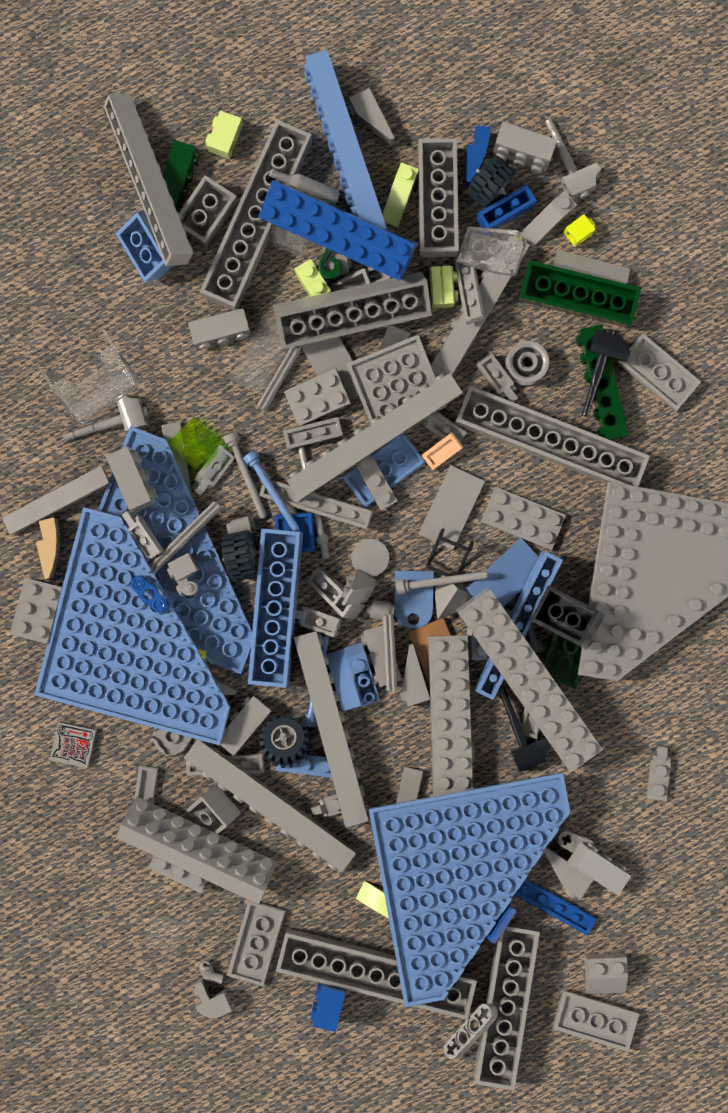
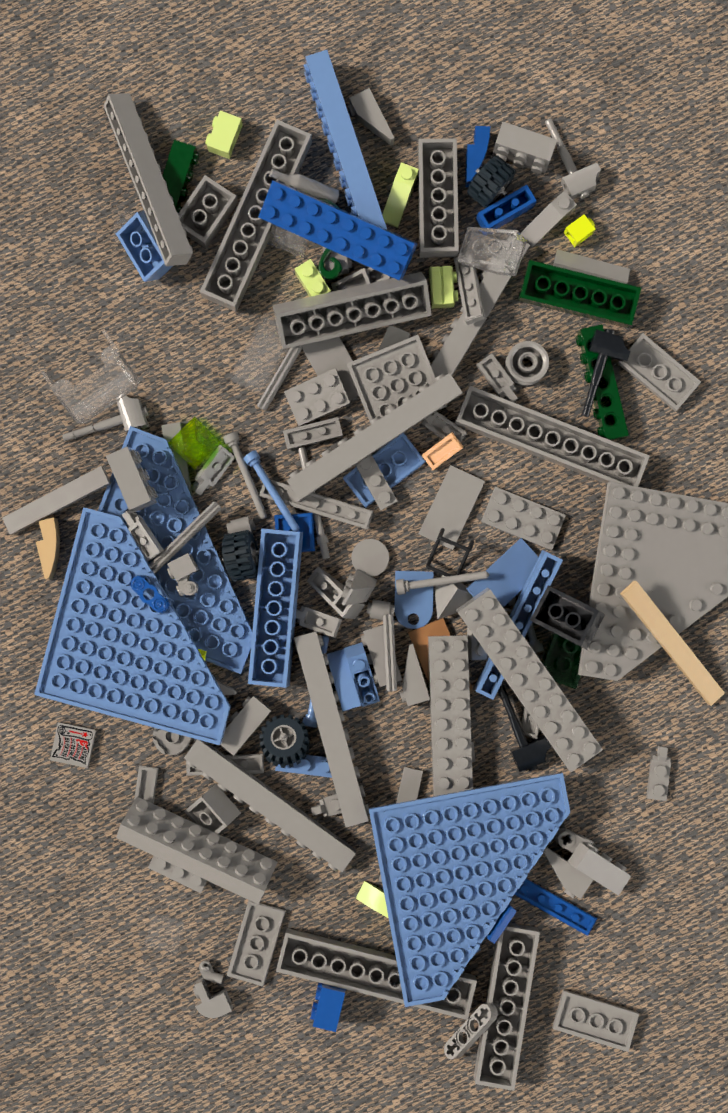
light grey brick [10,578,62,644] -> none
light grey brick [188,308,251,350] -> none
light grey slope [584,952,628,994] -> none
none -> tan tile [620,581,725,706]

